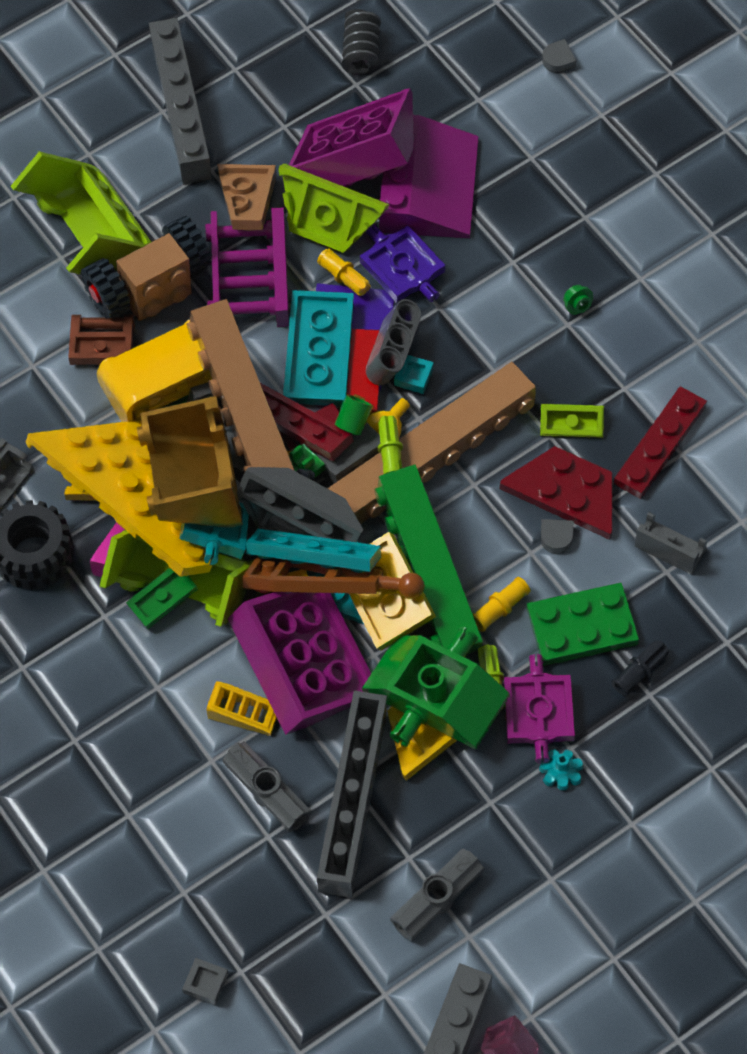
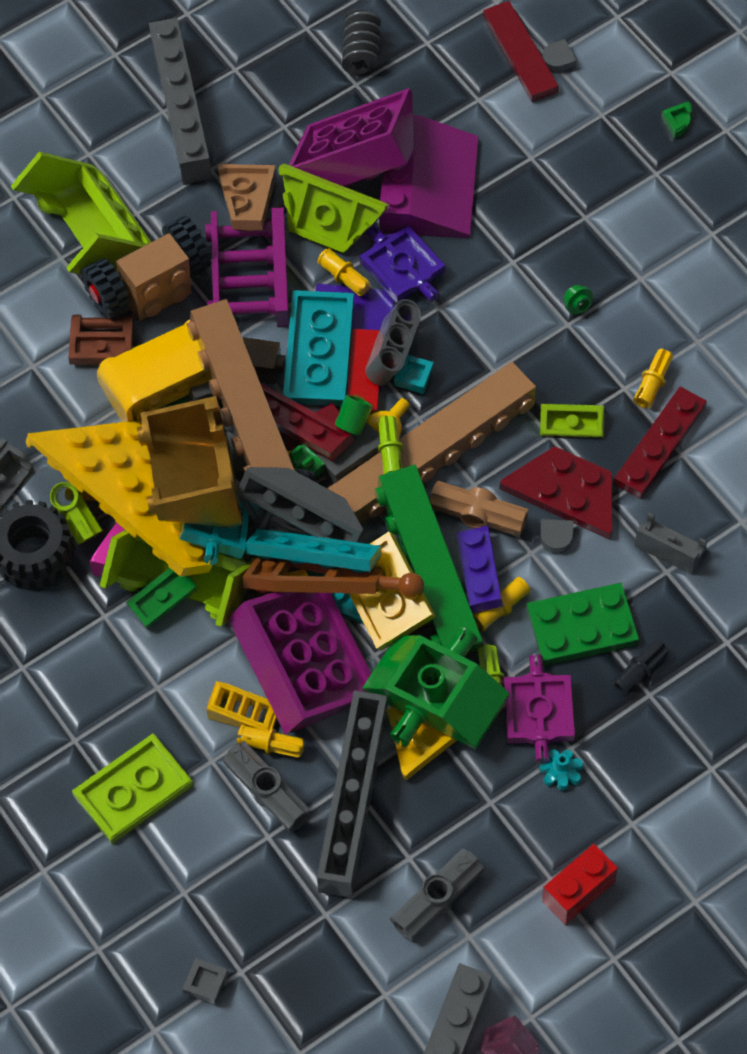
none -> lime piece [50,482,103,545]
none -> lime tile [72,733,193,844]
none -> yellow axle [237,724,305,758]
none -> dark brown brick [243,337,286,385]
none -> medium nougat piece [430,481,529,537]
none -> dark purple plate [457,525,503,614]
none -> dark red tile [483,1,559,102]
none -> red brick [542,844,618,926]
none -> yellow axle [633,348,673,409]
none -> green tile [662,101,692,139]

